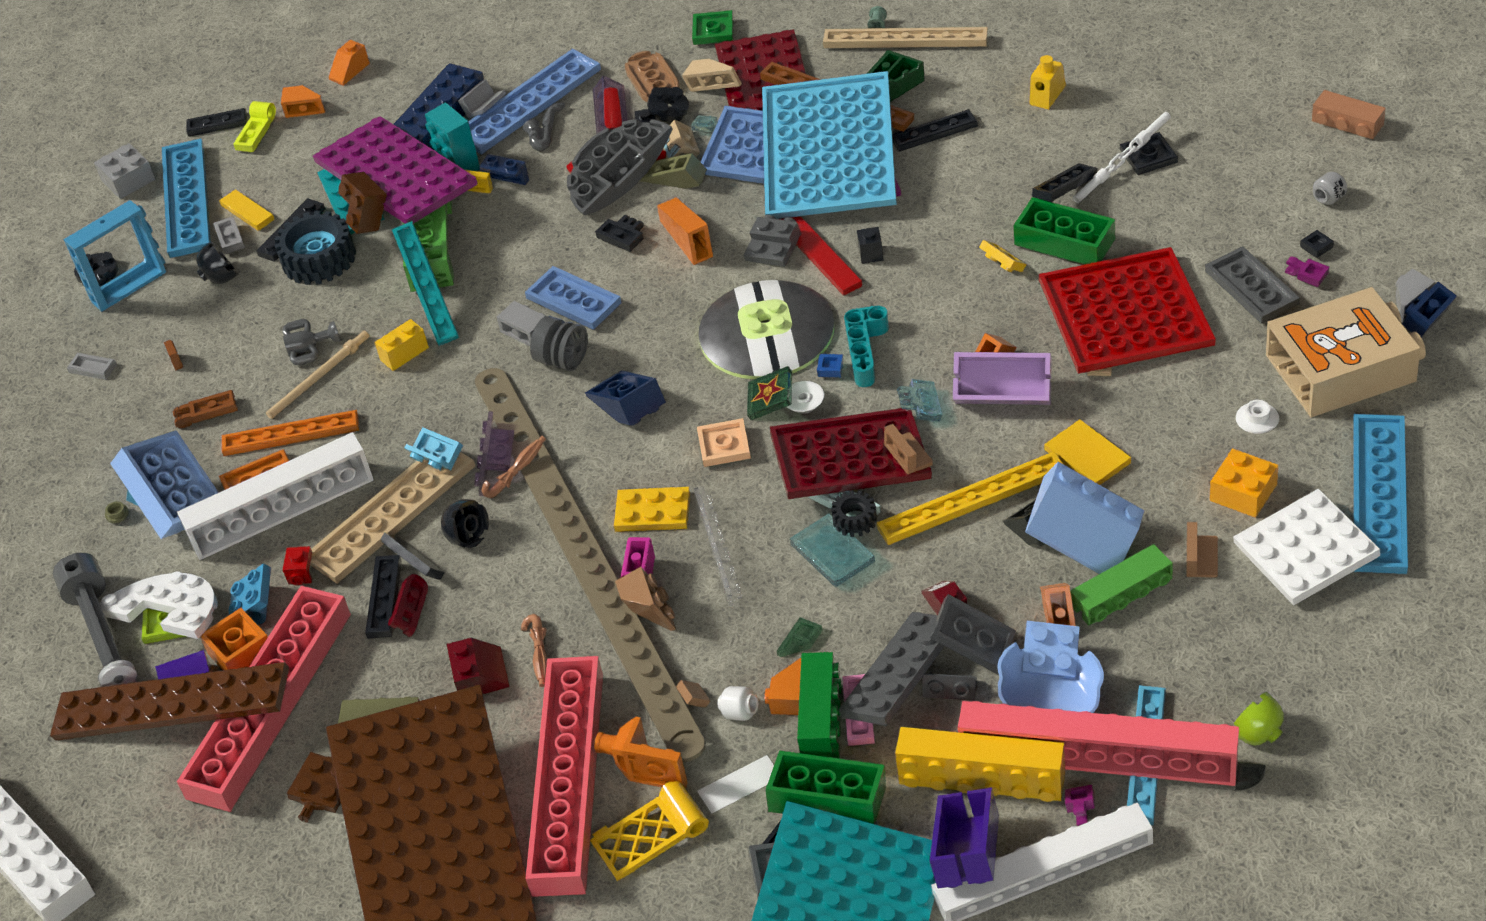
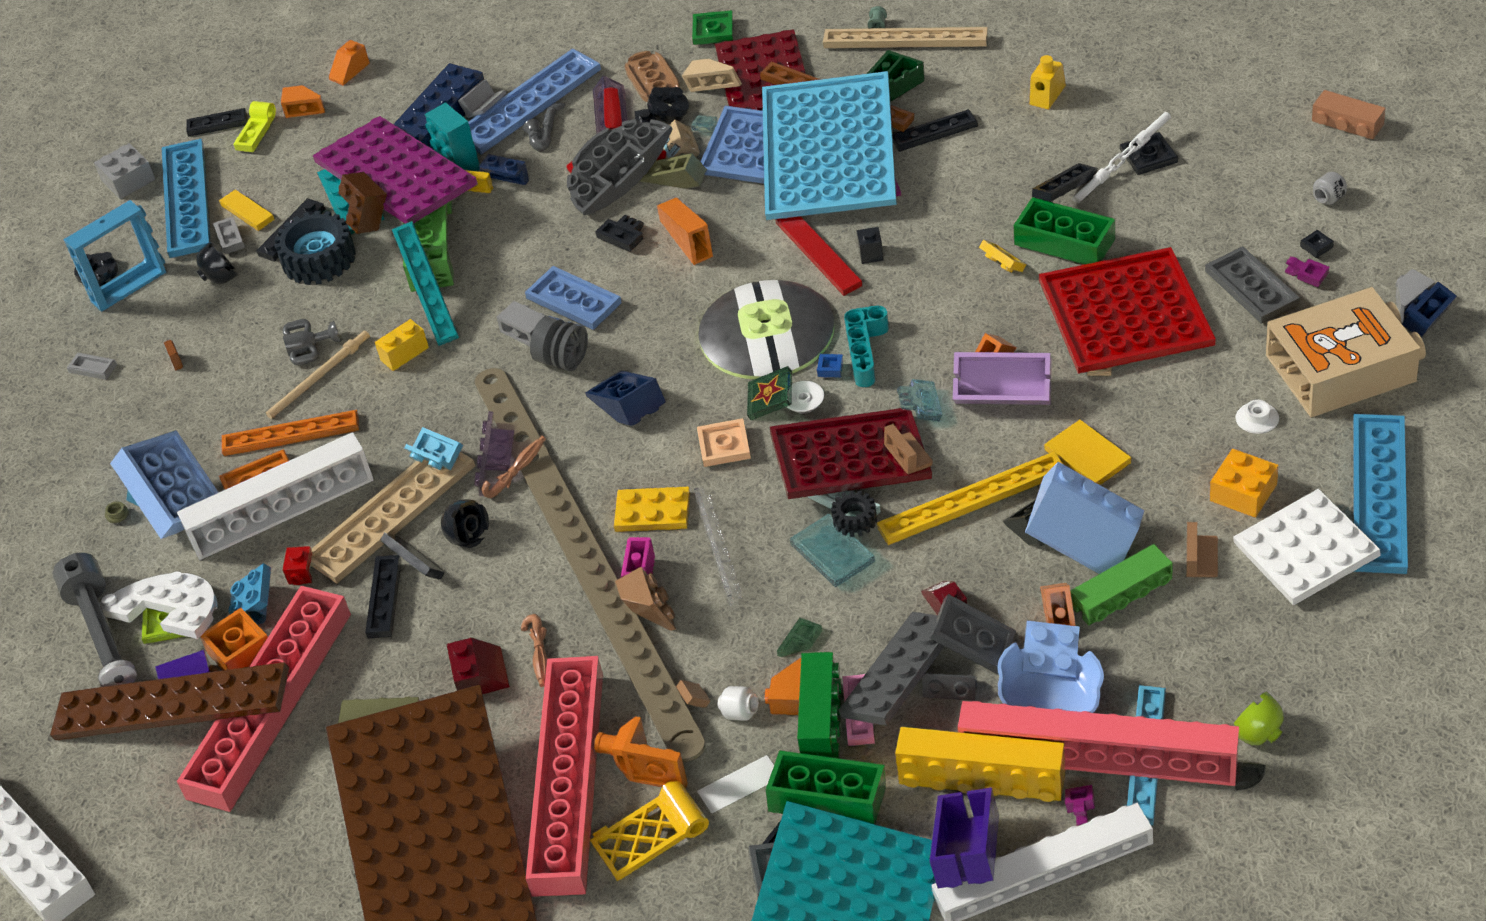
dark orange hinge [173,390,238,429] -> none
reddish brown plate [287,752,341,823] -> none
dark red plate [388,574,428,637] -> none
dark grey plate [743,215,801,267] -> none

